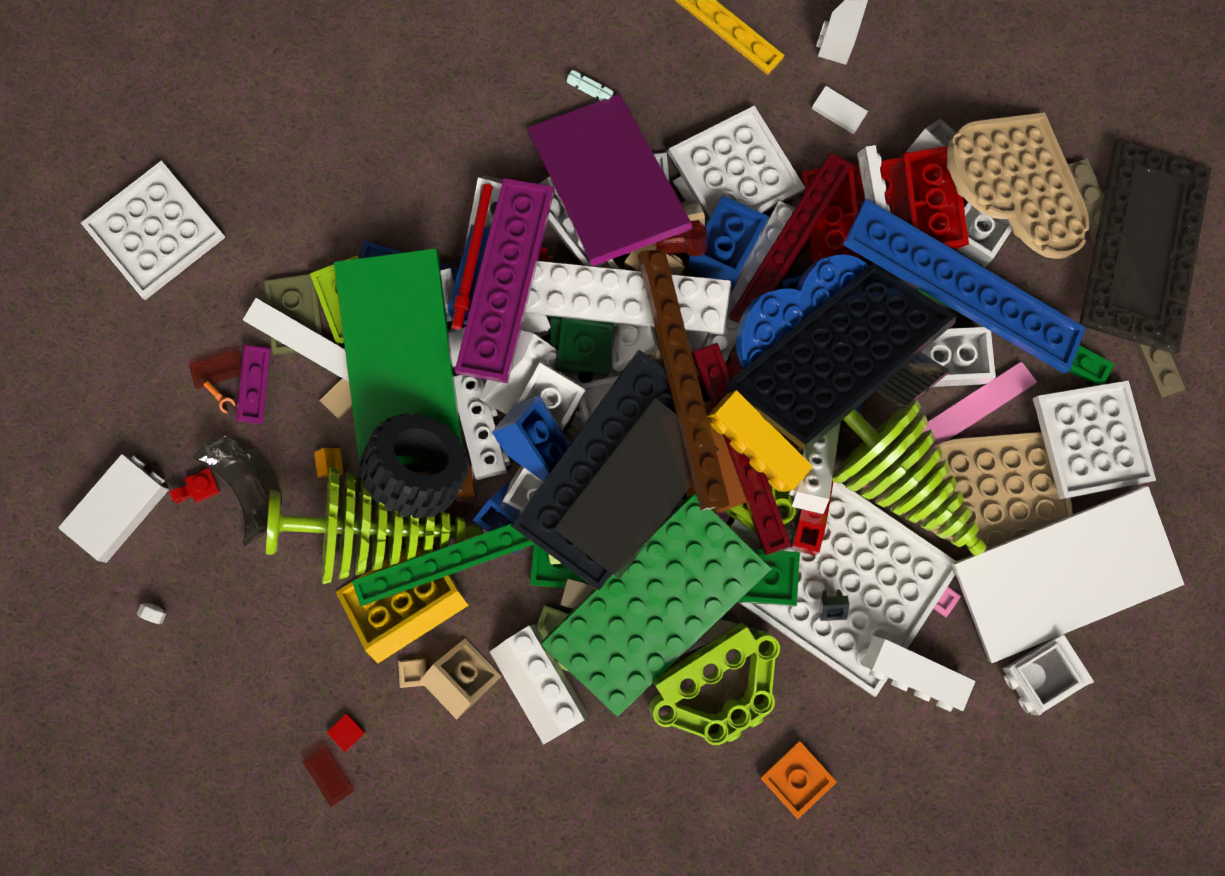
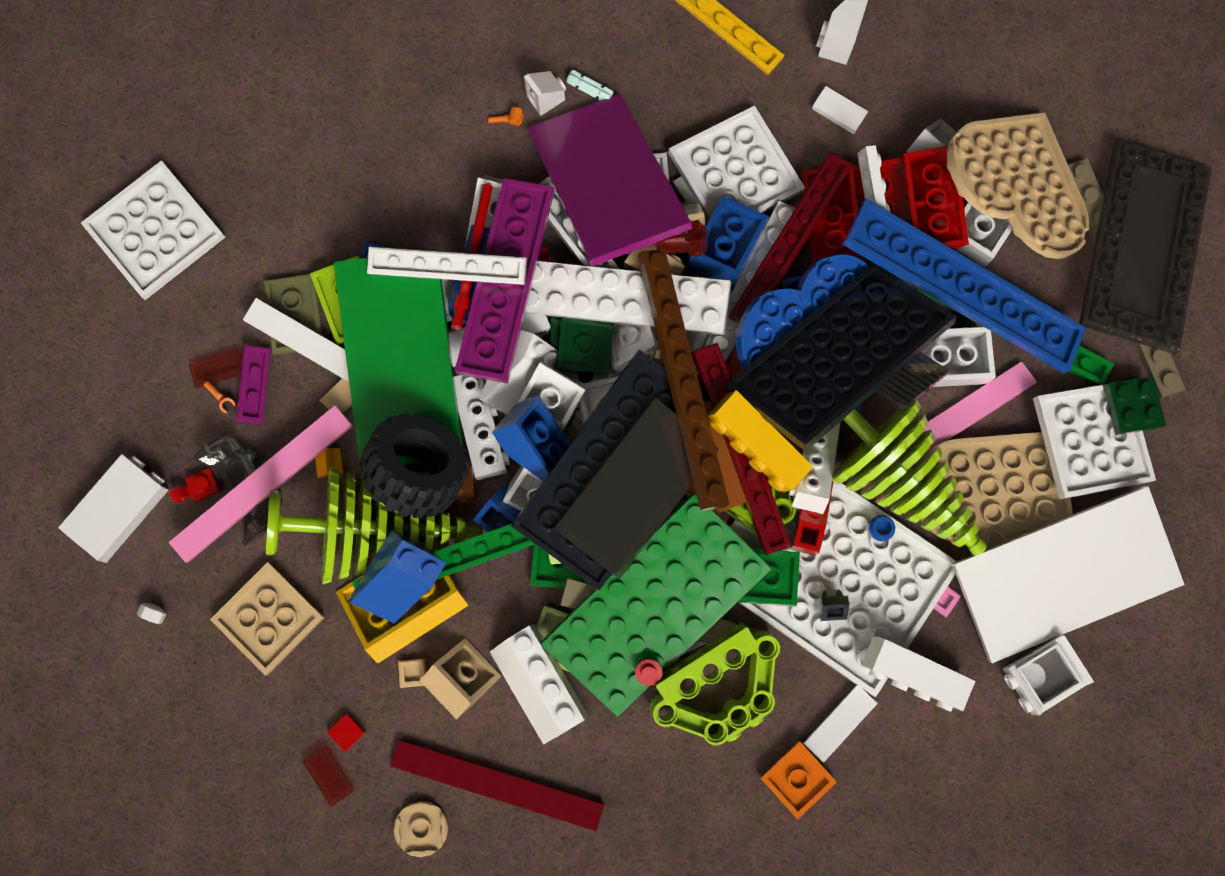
none -> bright pink tile [169,406,353,563]
none -> tan plate [210,562,325,676]
none -> blue slope [348,530,446,623]
none -> white tile [367,247,527,285]
none -> dark red tile [390,740,604,831]
none -> tan tile [394,801,449,857]
none -> orange hand [488,107,524,126]
none -> white slope [524,71,566,116]
none -> plate [635,658,662,686]
none -> white tile [803,685,878,763]
none -> blue plate [868,515,895,542]
none -> dark green plate [1103,376,1166,435]

